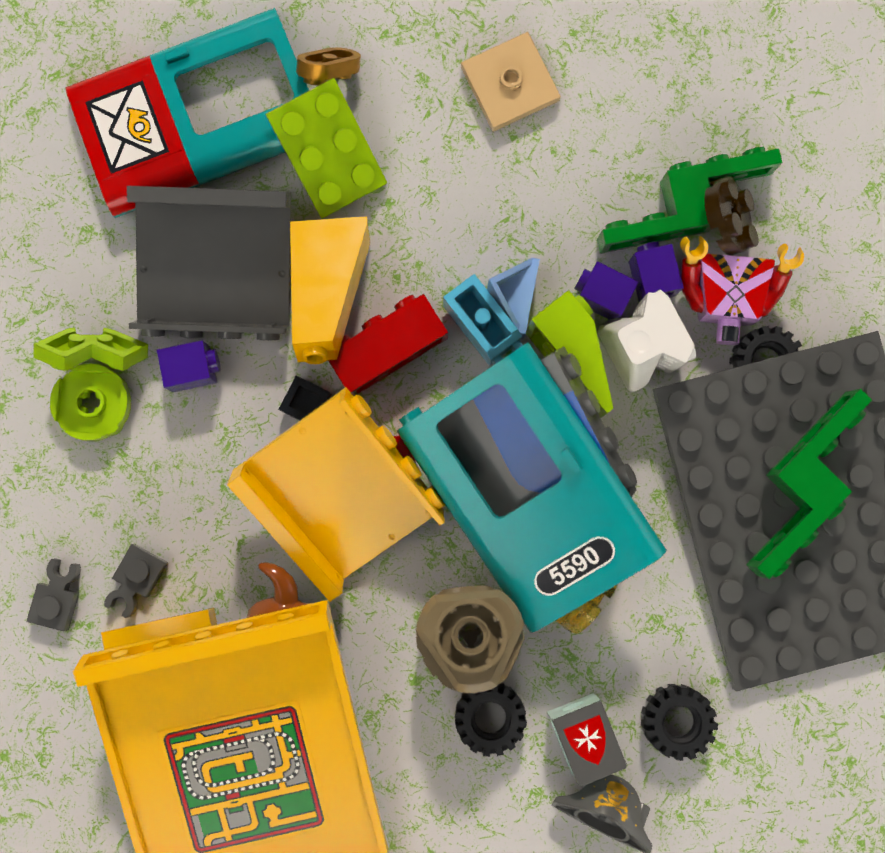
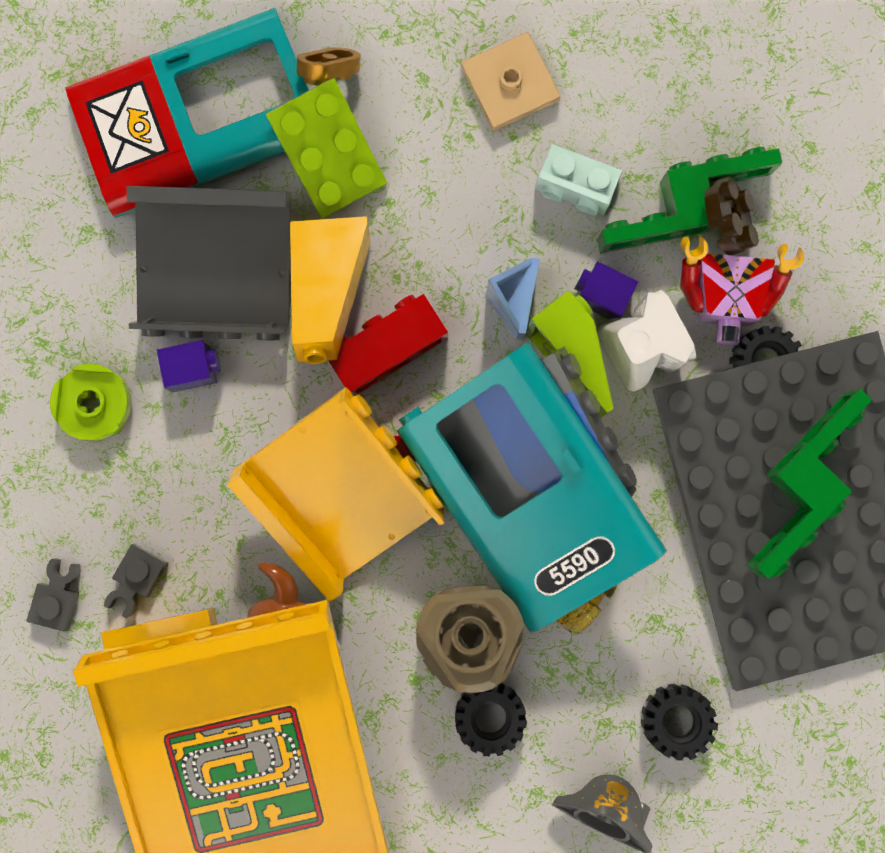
lime plate [33,327,149,371] -> none
black plate [278,375,332,421] -> none
medium azure hinge [443,274,523,366] -> none
piece [547,693,627,786] -> none
dark purple brick [628,242,684,302] -> none
none -> light aqua bracket [535,144,622,216]

